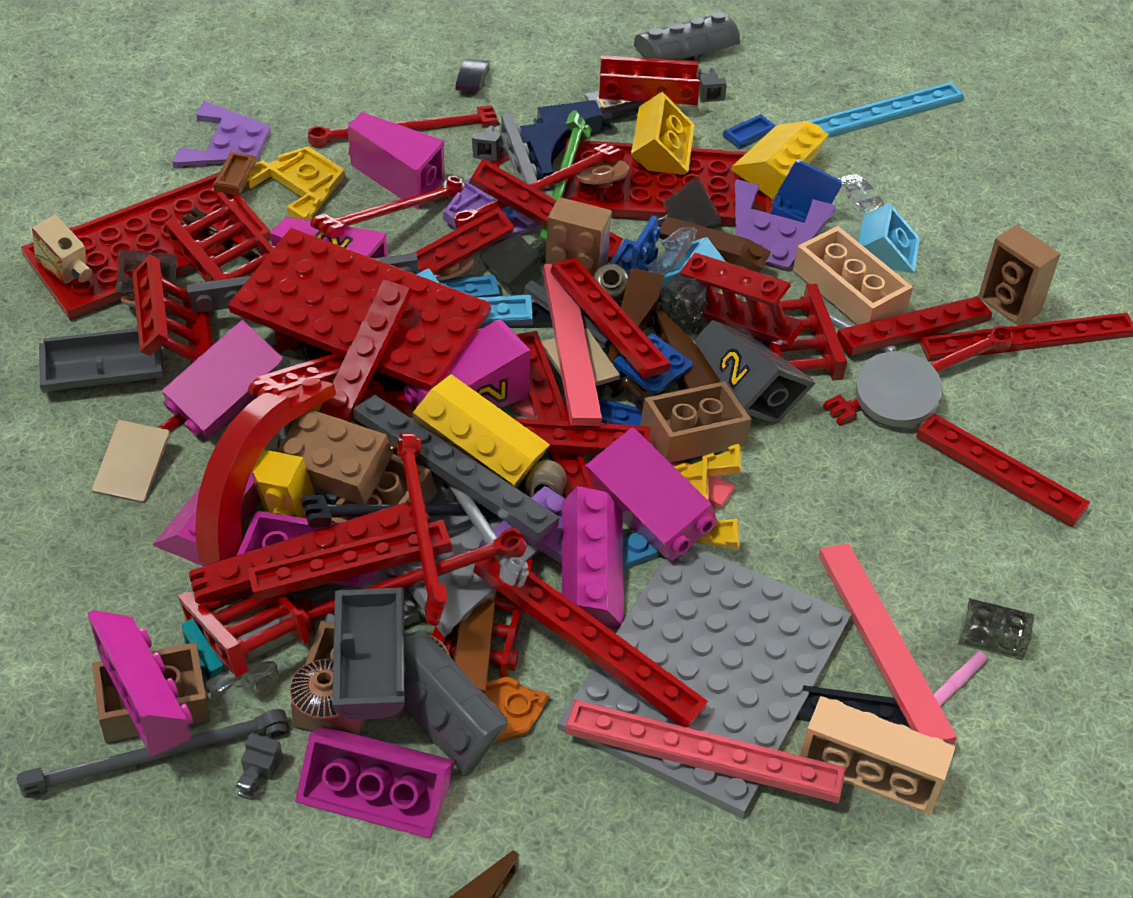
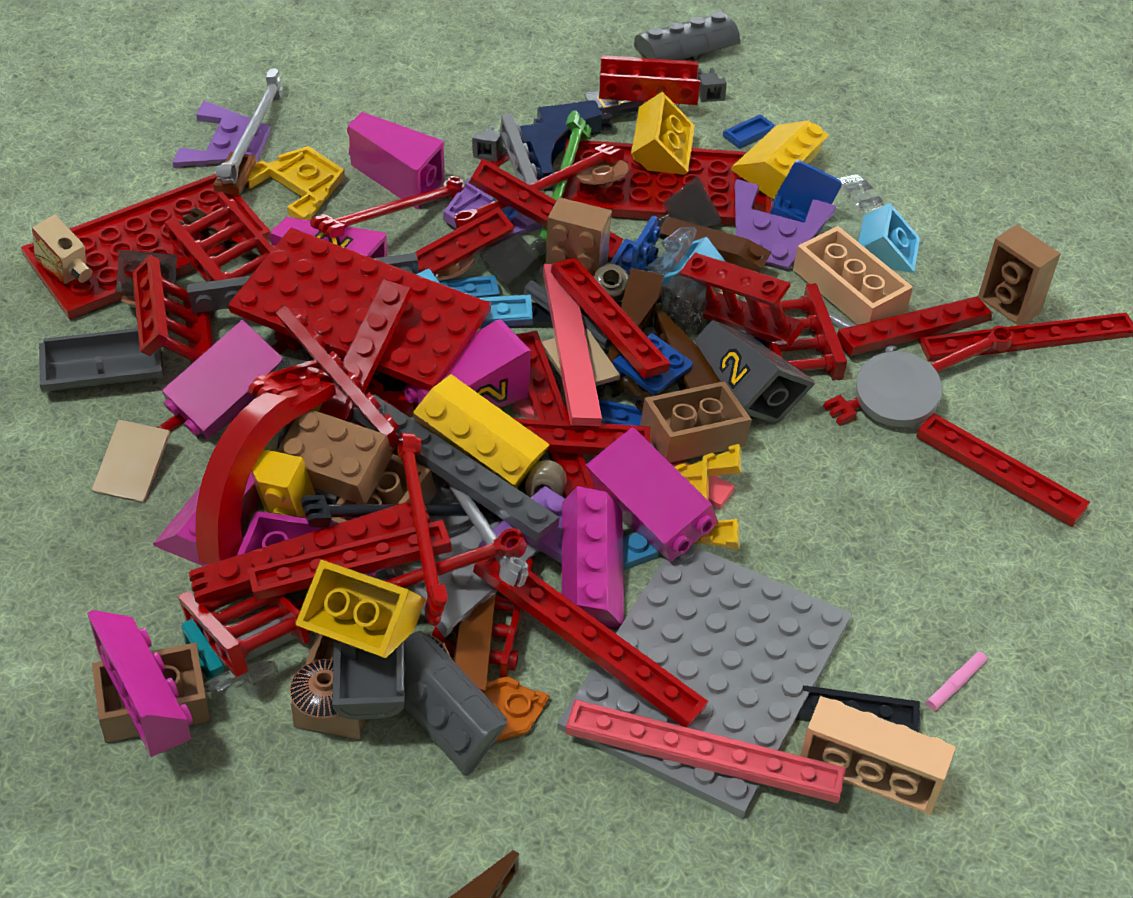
dark grey hinge [17,709,289,798] -> none
dark grey piece [236,733,283,800] -> none
dark pink slope [295,725,455,838] -> none
red hinge [308,105,500,148] -> none
black slope [455,59,490,94] -> none
medium azure tile [809,82,965,138] -> none
coral tile [819,543,957,745] -> none
clear smoke brick [958,598,1035,661] -> none
none -> light grey hinge [216,68,283,184]
none -> plate [276,305,401,449]
none -> yellow slope [295,560,426,658]

